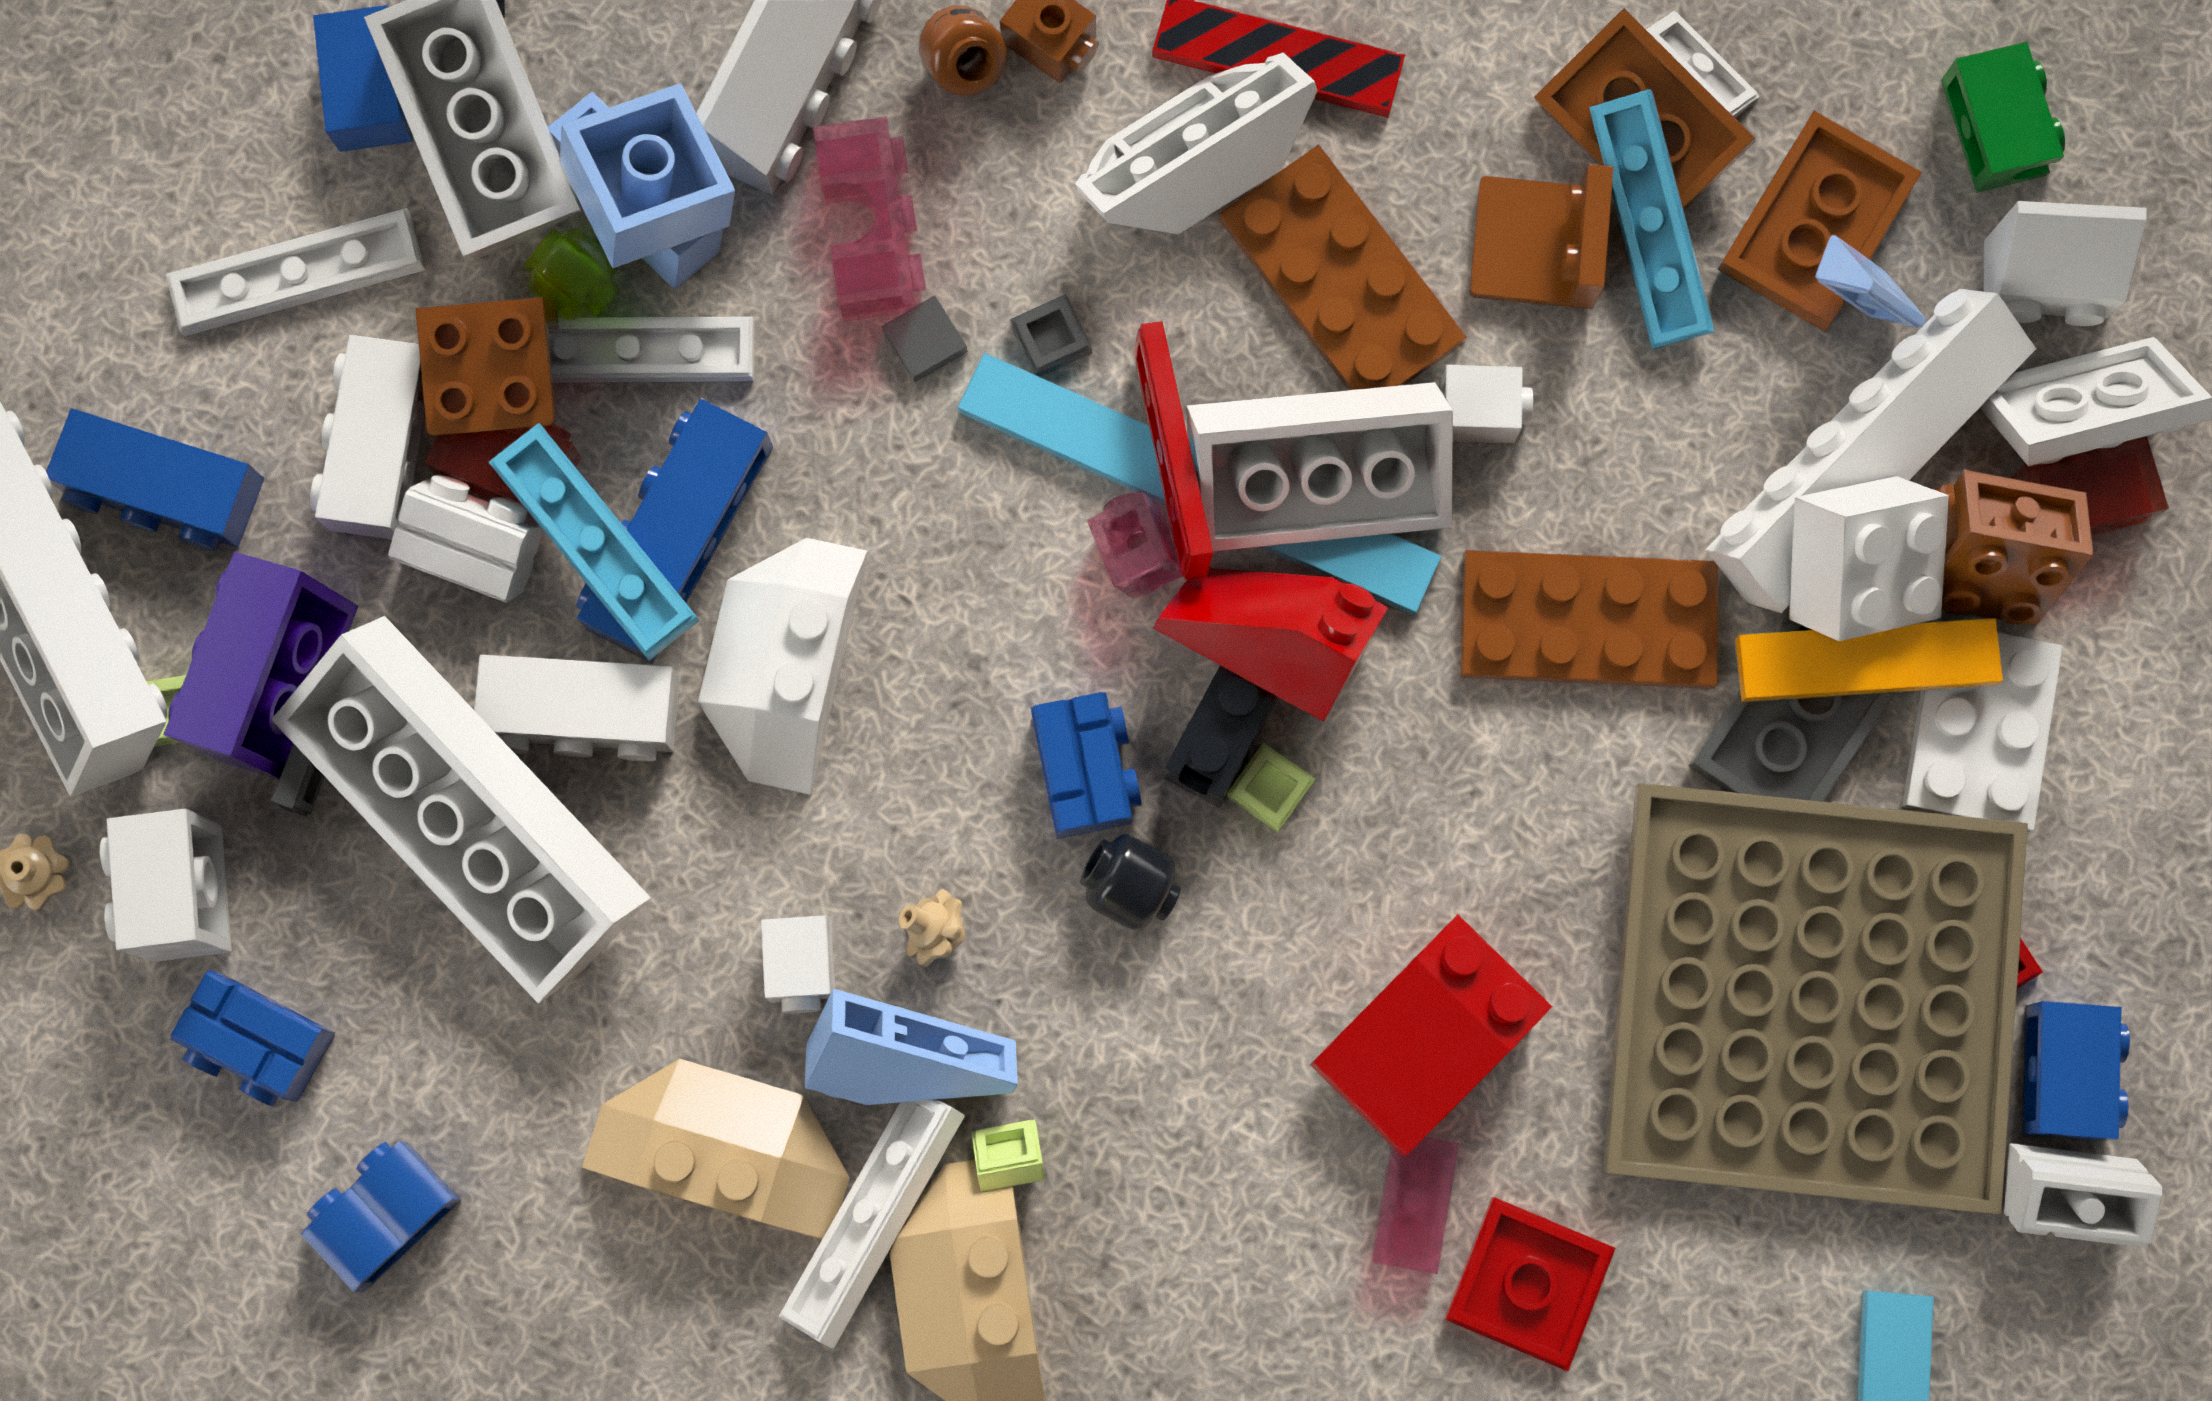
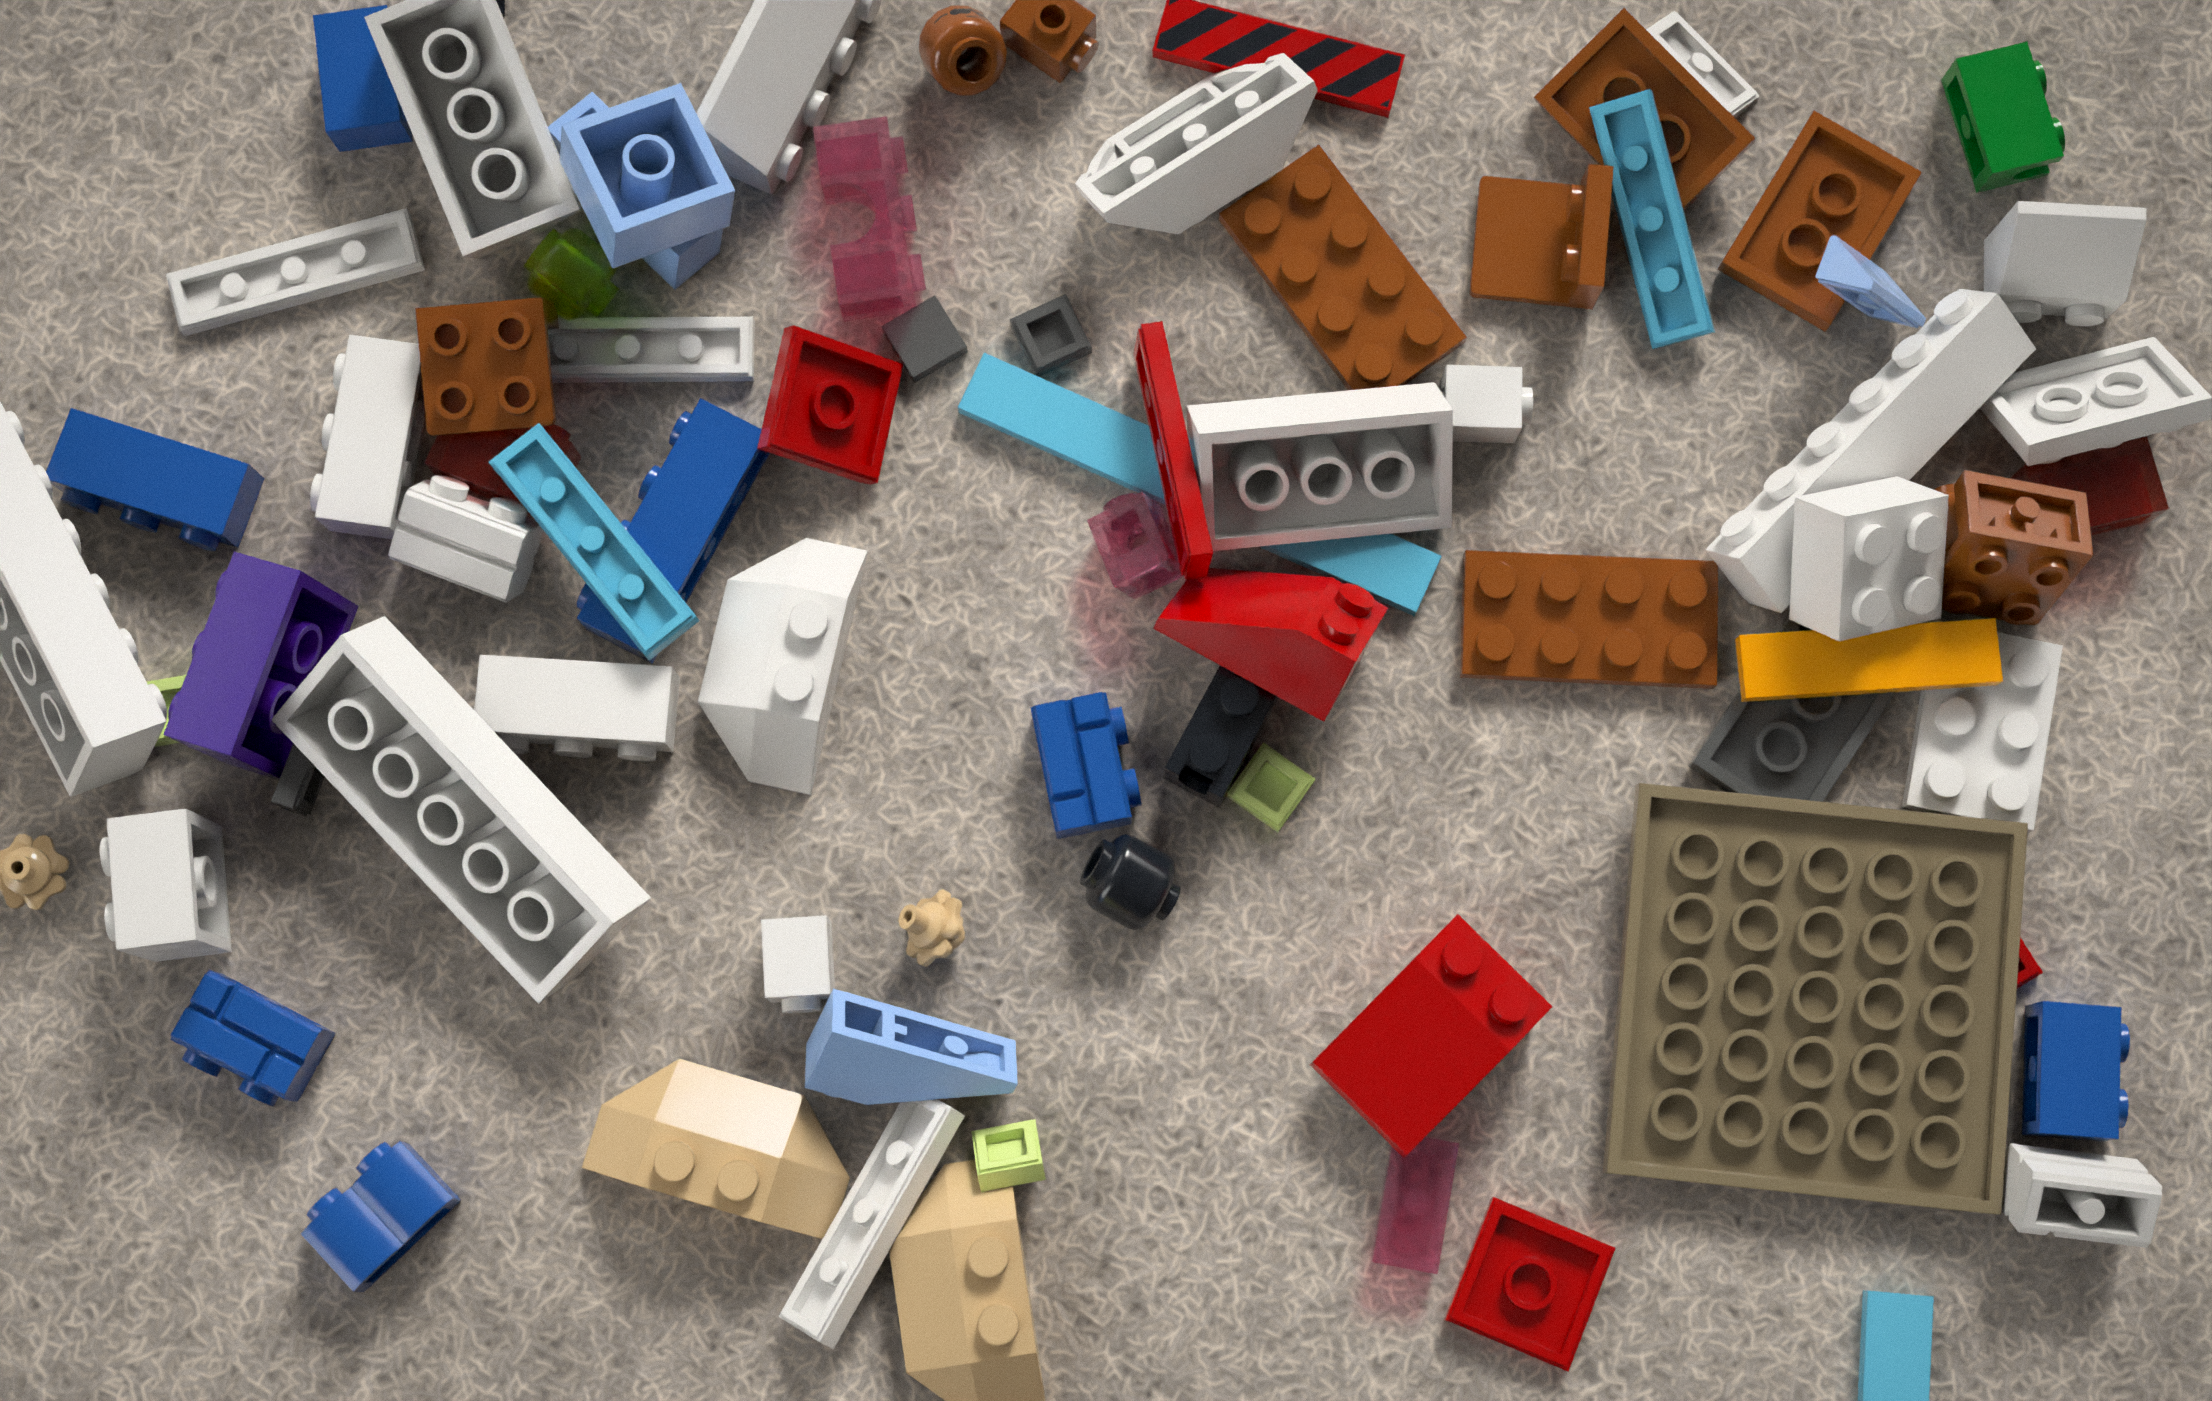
none -> red tile [757,325,903,485]

